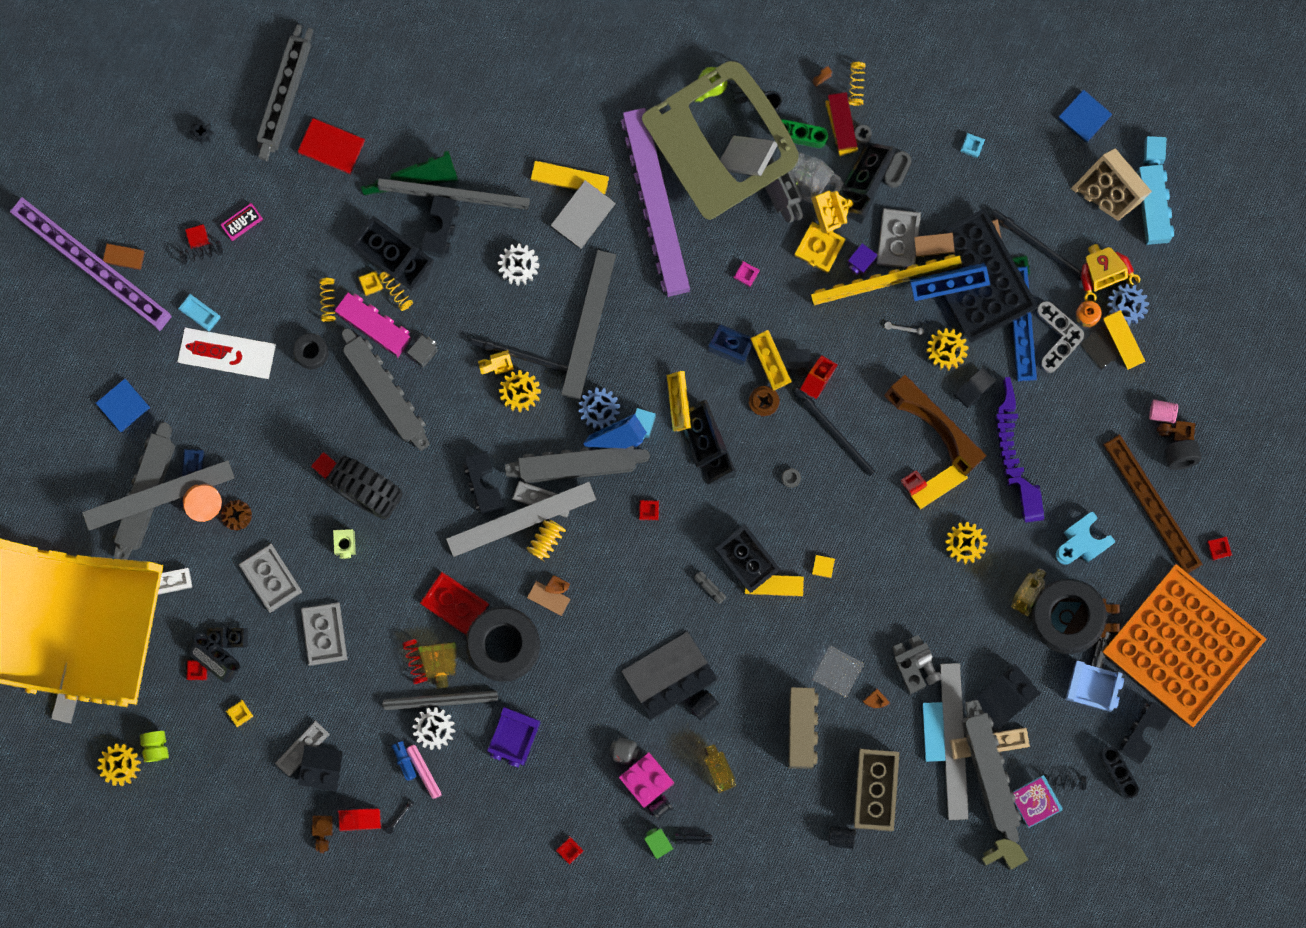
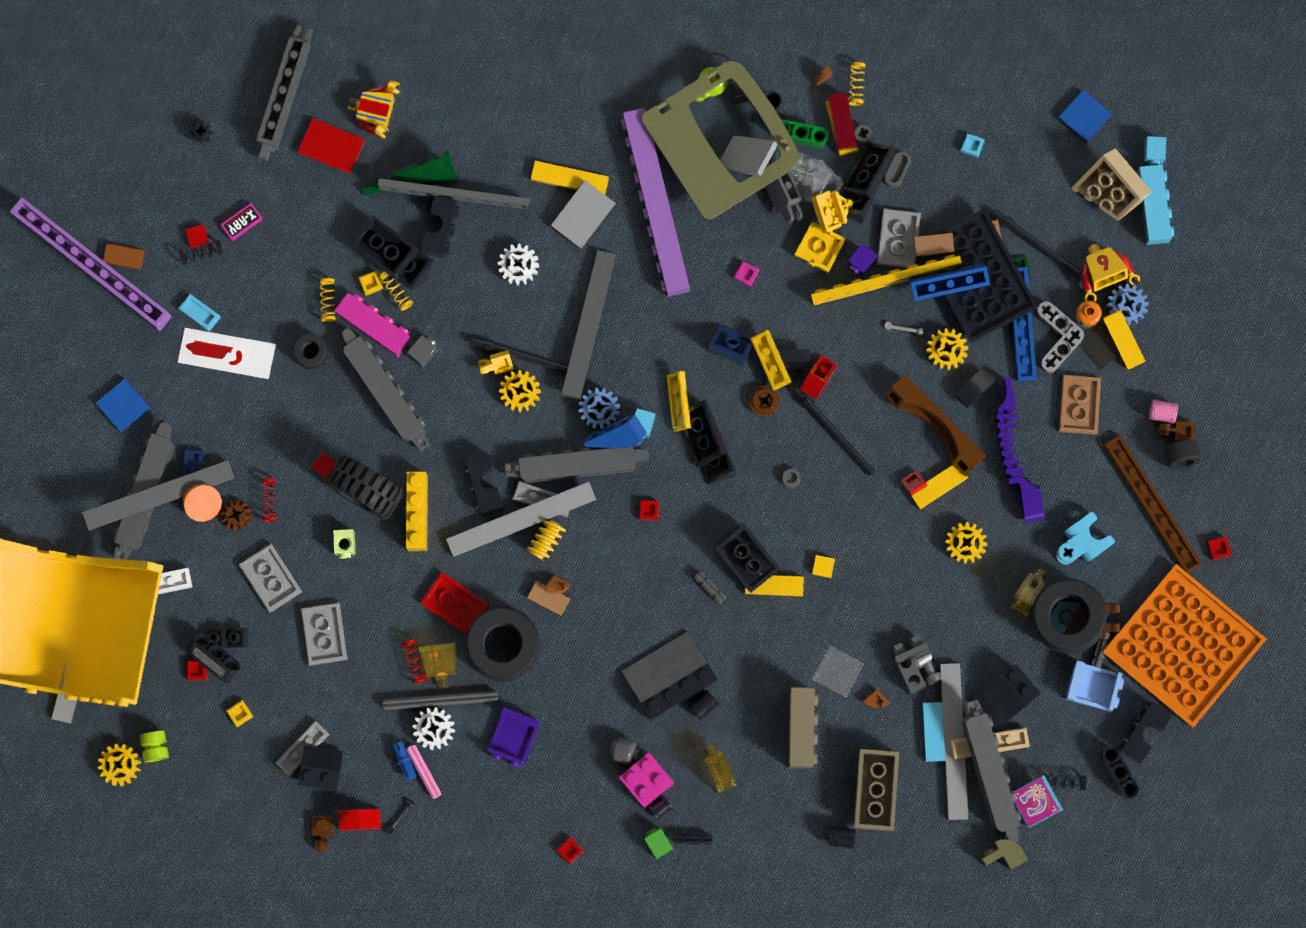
none -> red piece [261,478,277,522]
none -> torso [348,80,400,139]
none -> yellow brick [406,472,428,551]
none -> medium nougat tile [1059,375,1101,435]

